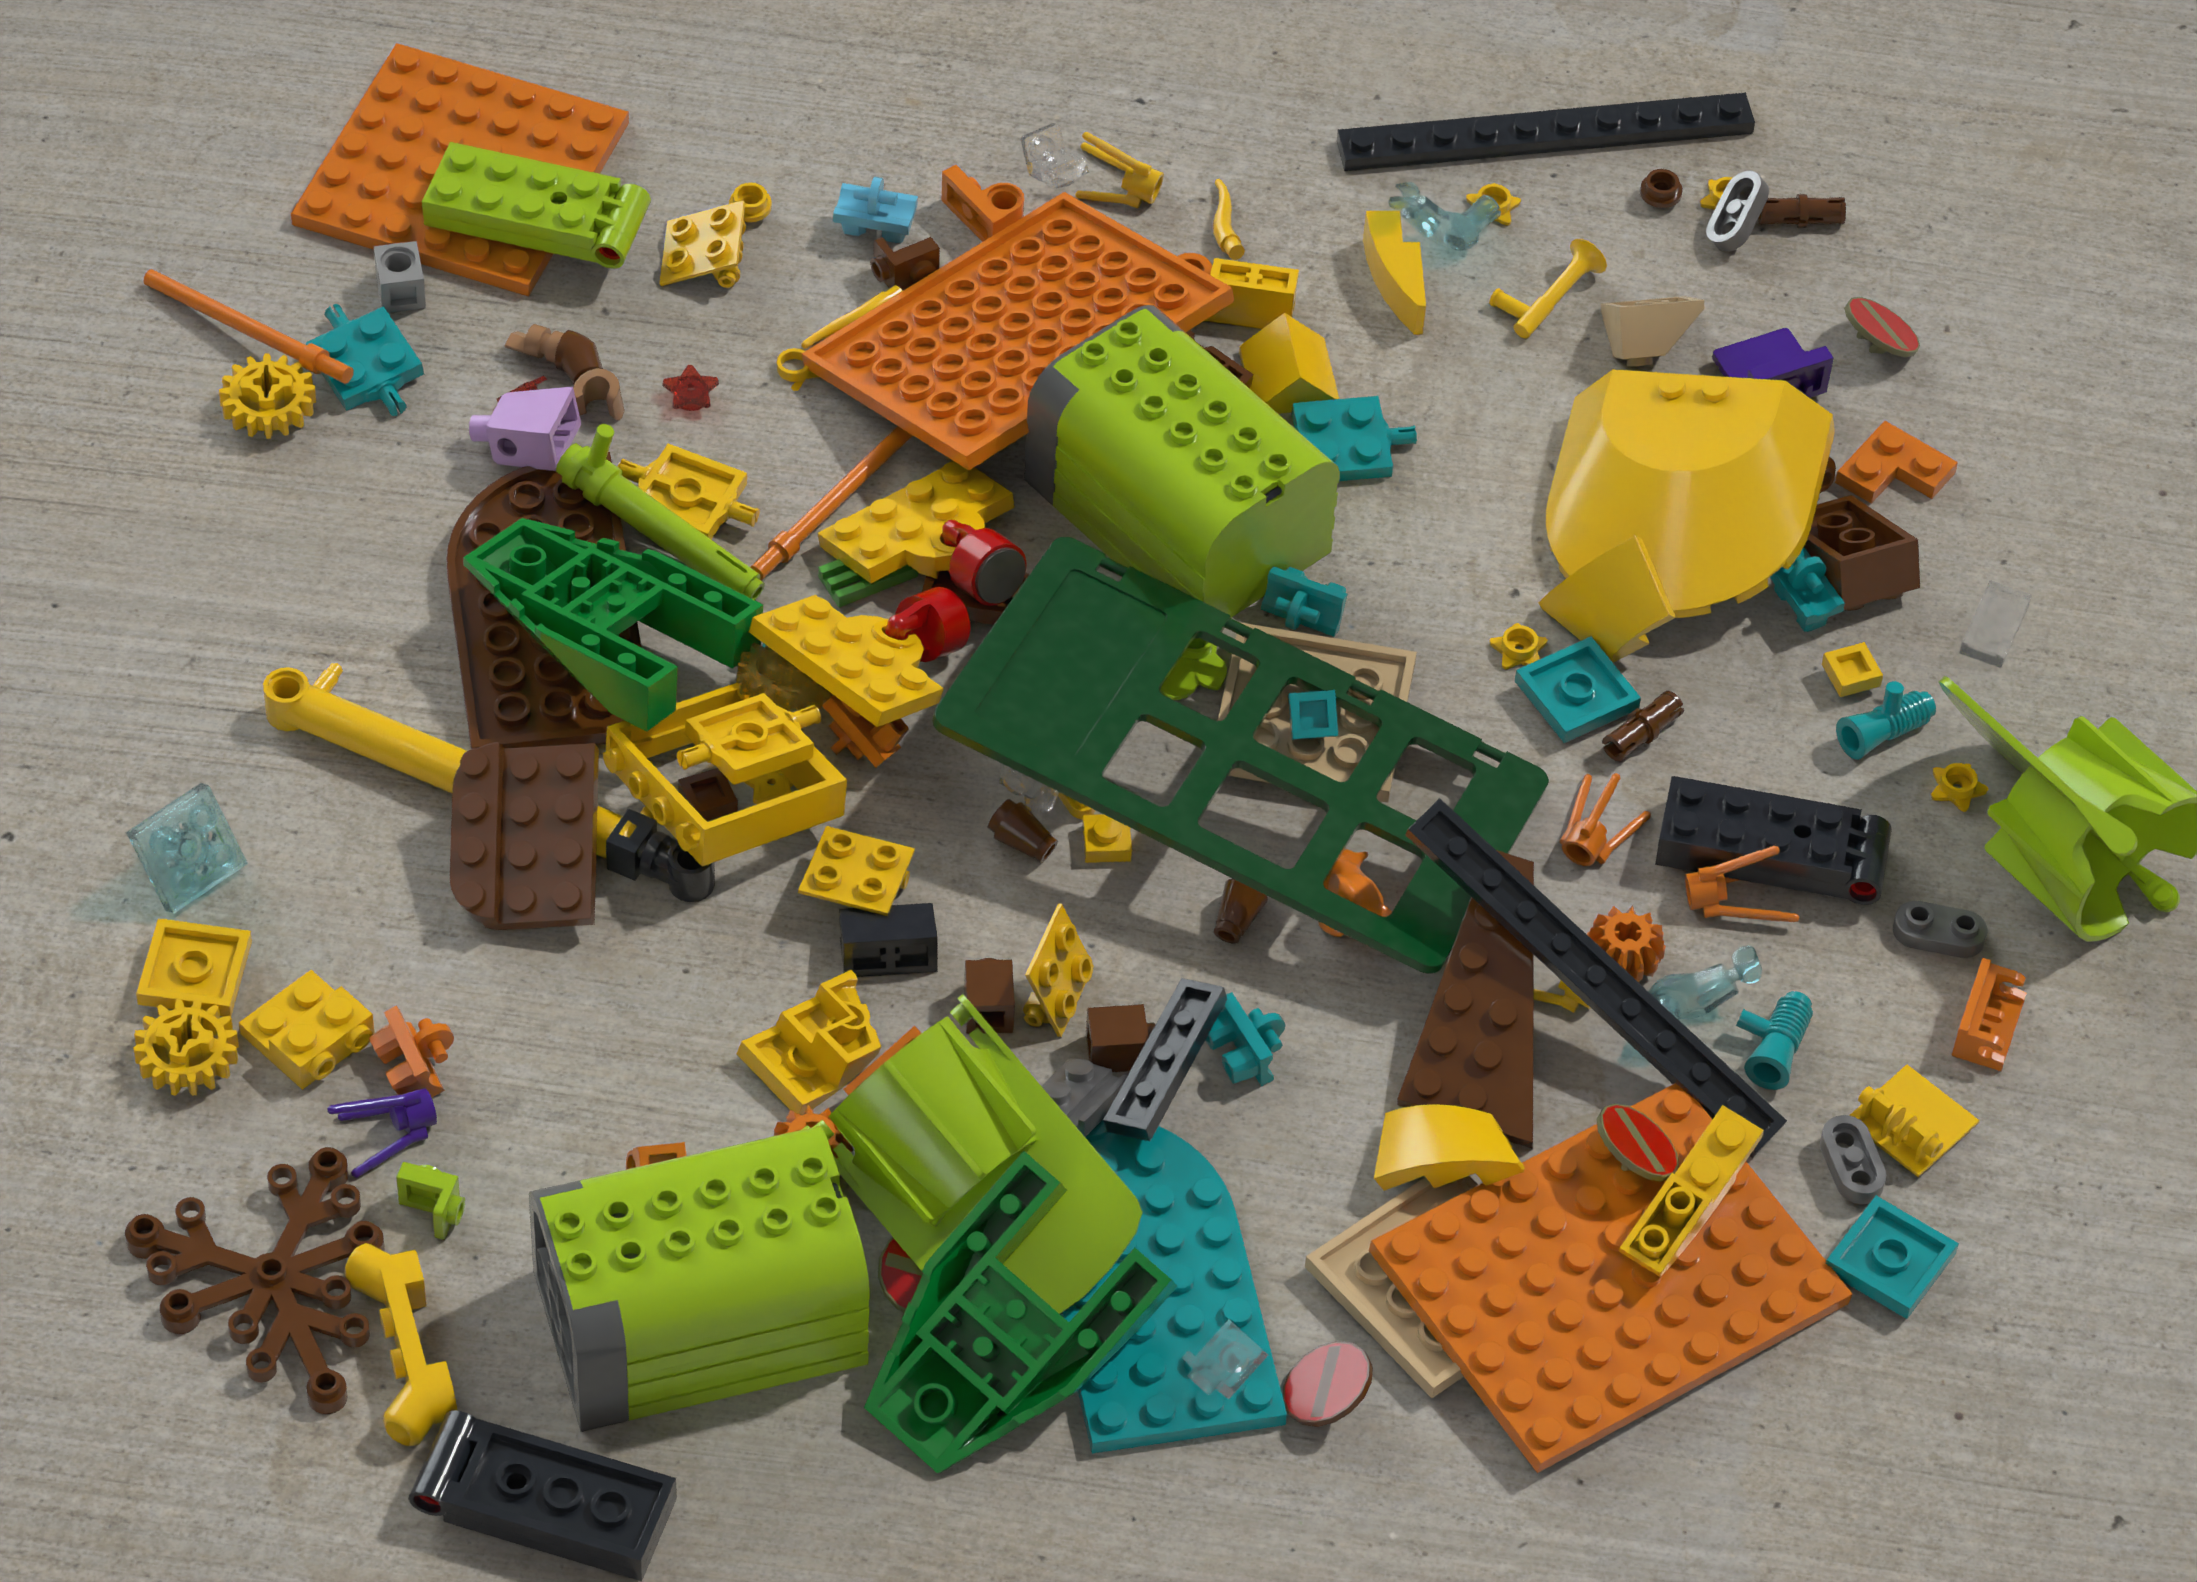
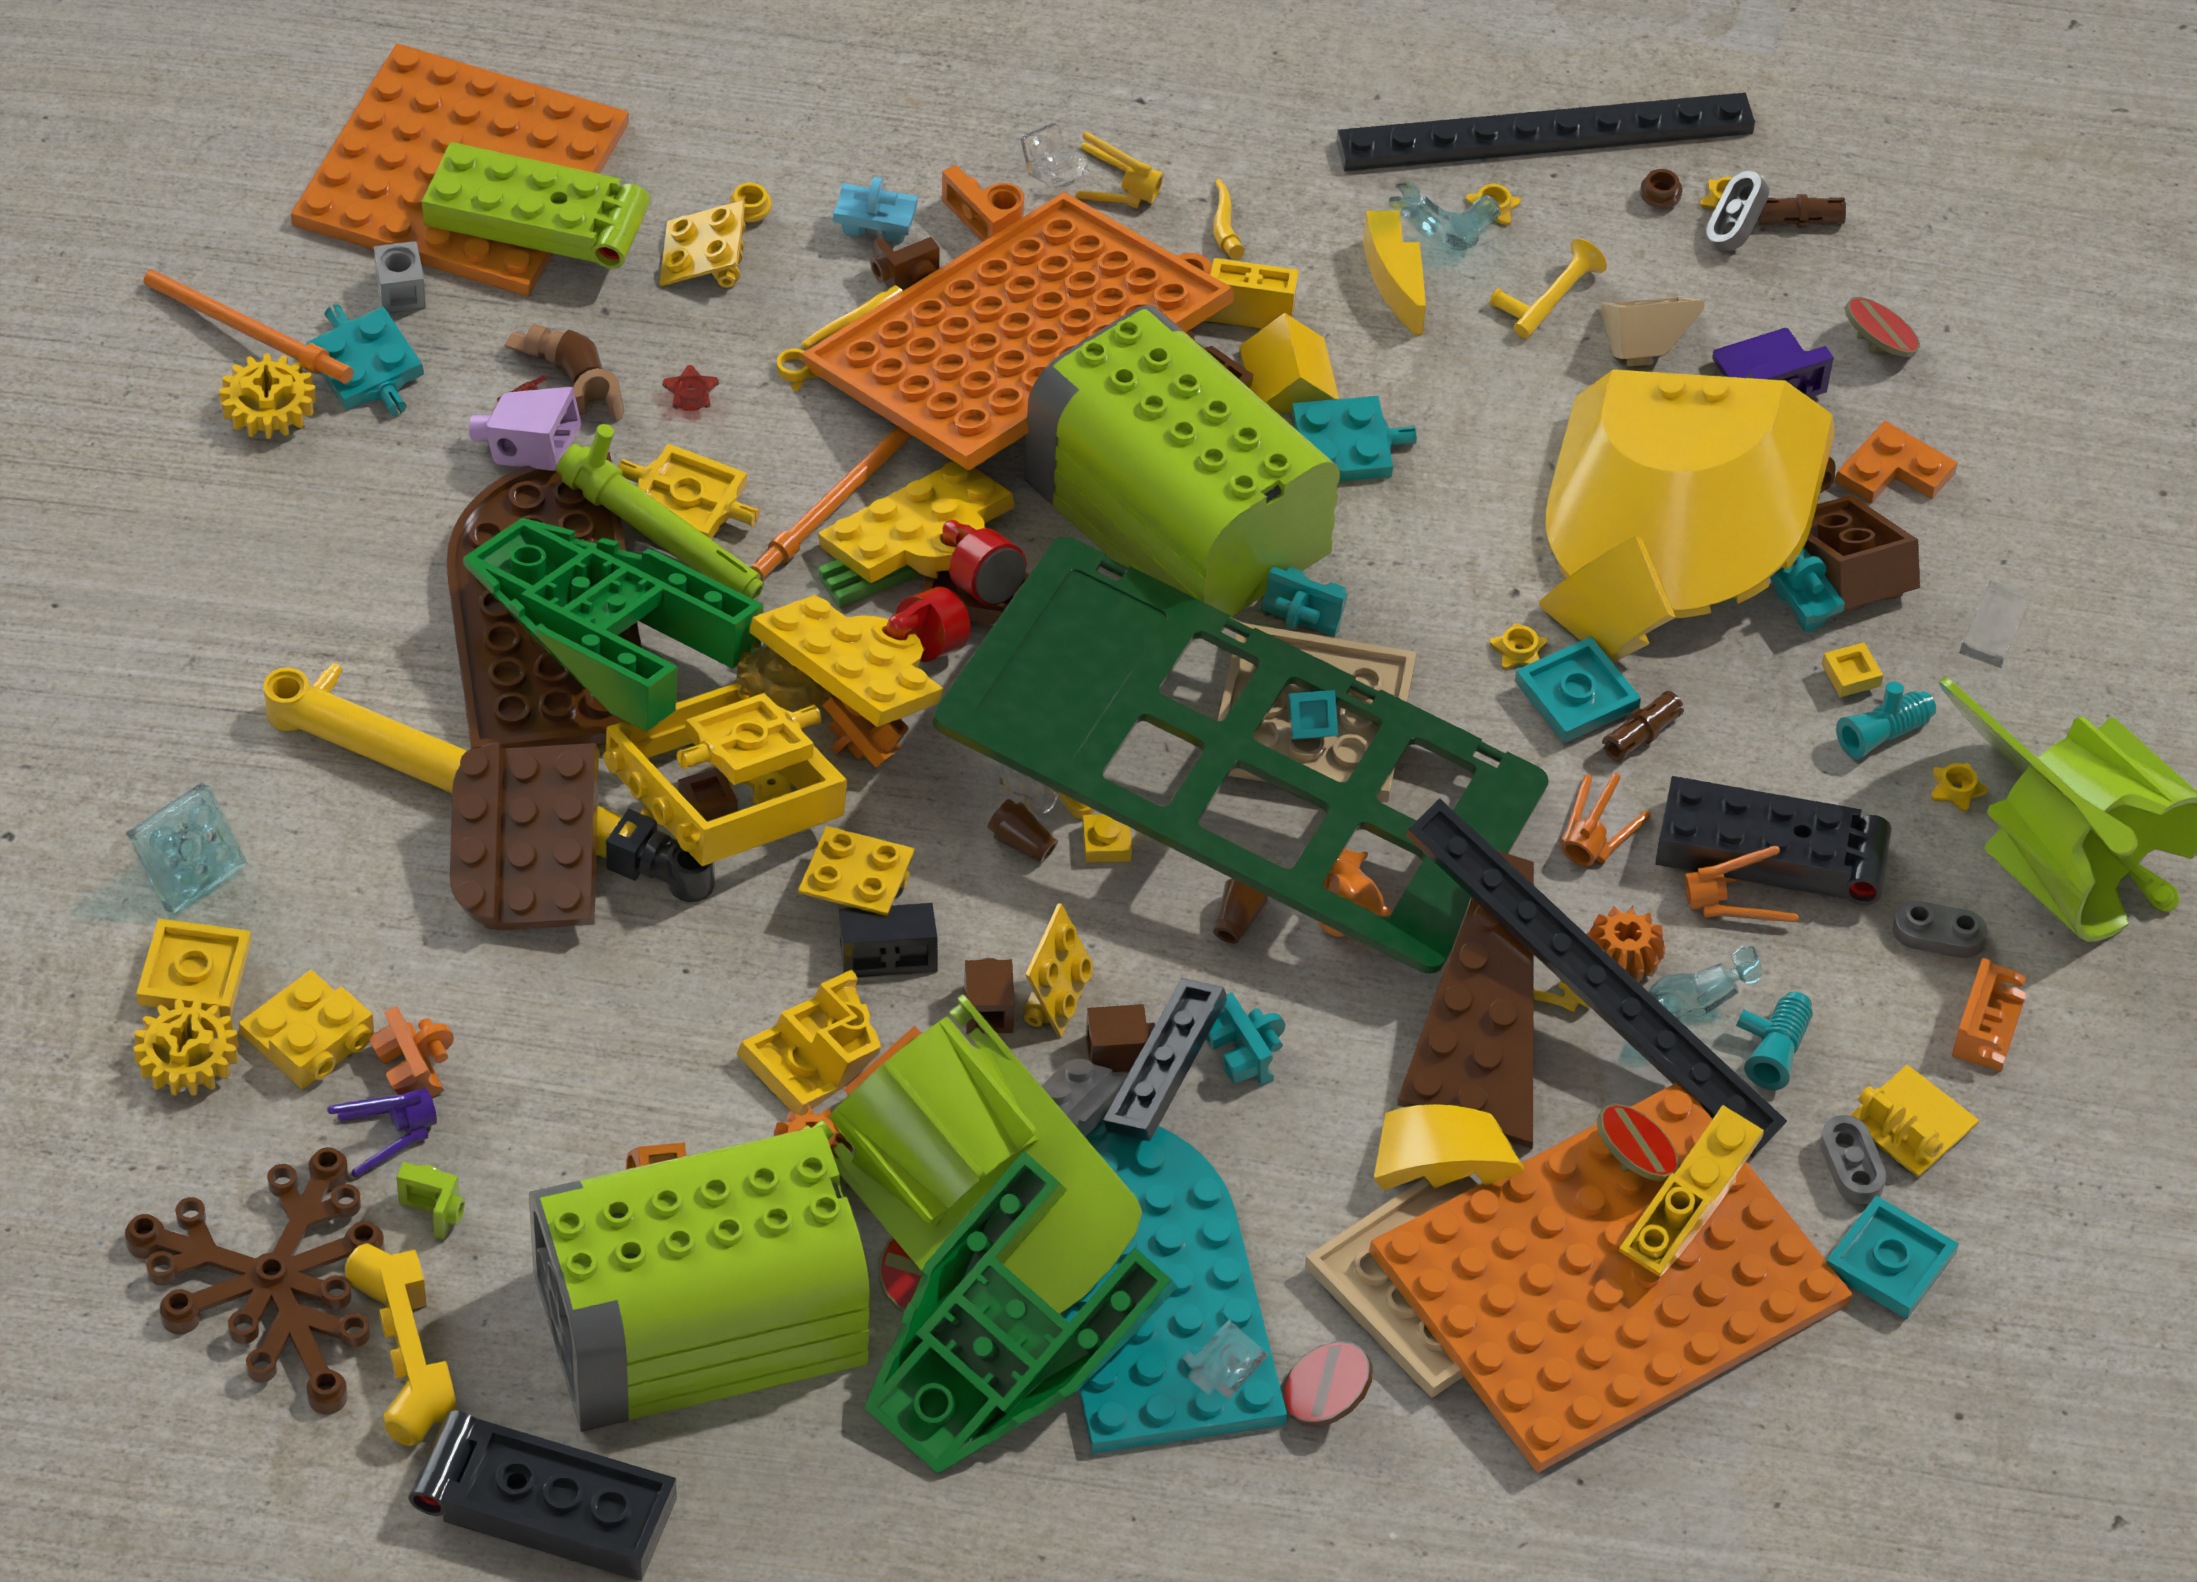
lime plate [1160,639,1227,700] -> none

